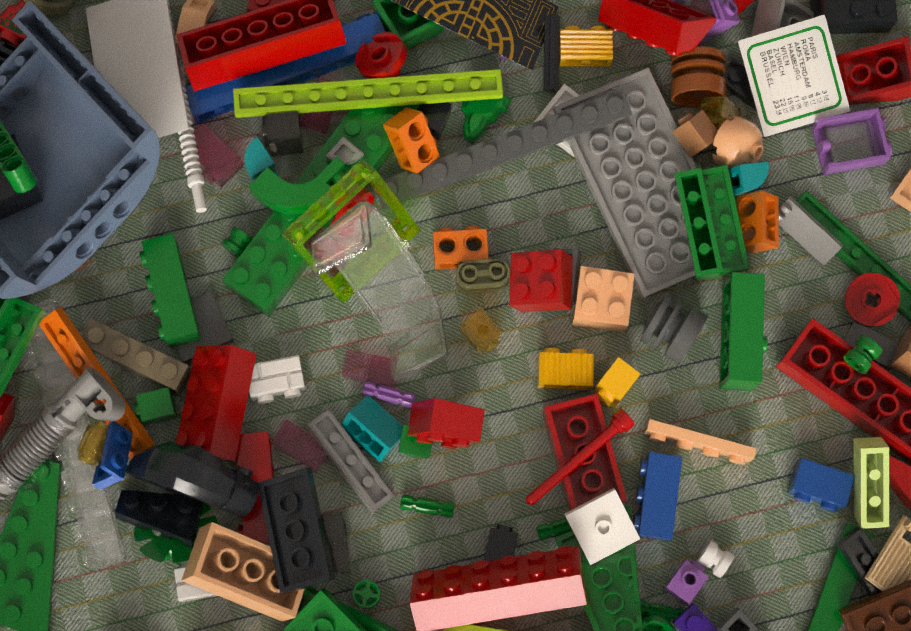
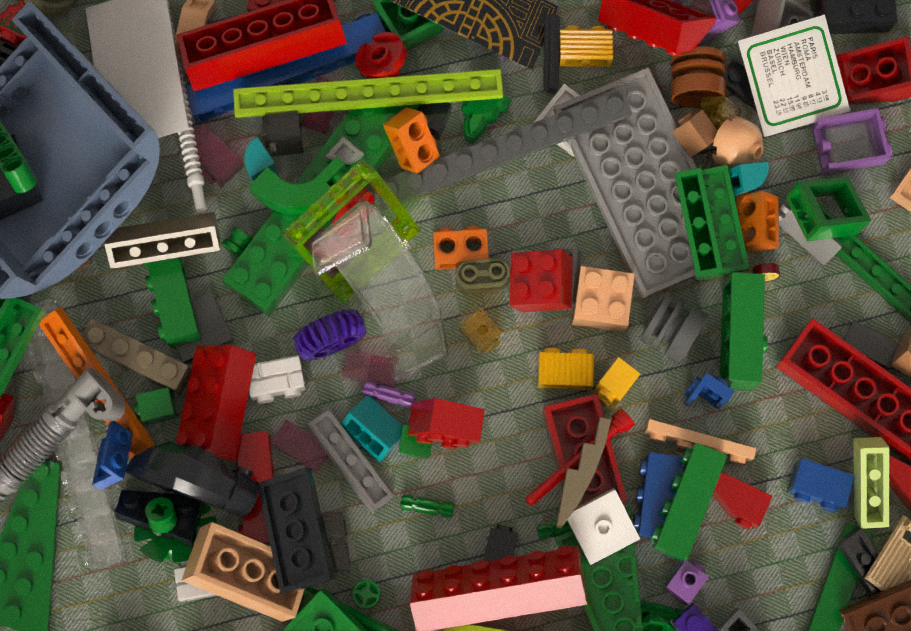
clear yellow brick [77,422,108,466] -> none
white wheel [696,540,735,578] -> none
green wheel [843,335,883,374] -> none
red plate [845,273,900,326] -> none
none -> dark tan brick [104,212,220,268]
none -> green wheel [145,497,177,533]
none -> dark purple gear [293,309,367,361]
none -> dark tan slope [556,417,611,529]
none -> green brick [650,442,728,562]
none -> blue bracket [683,373,735,409]
none -> red slope [712,472,773,530]
none -> dark red tile [752,263,780,282]
none -> green window [785,177,871,242]

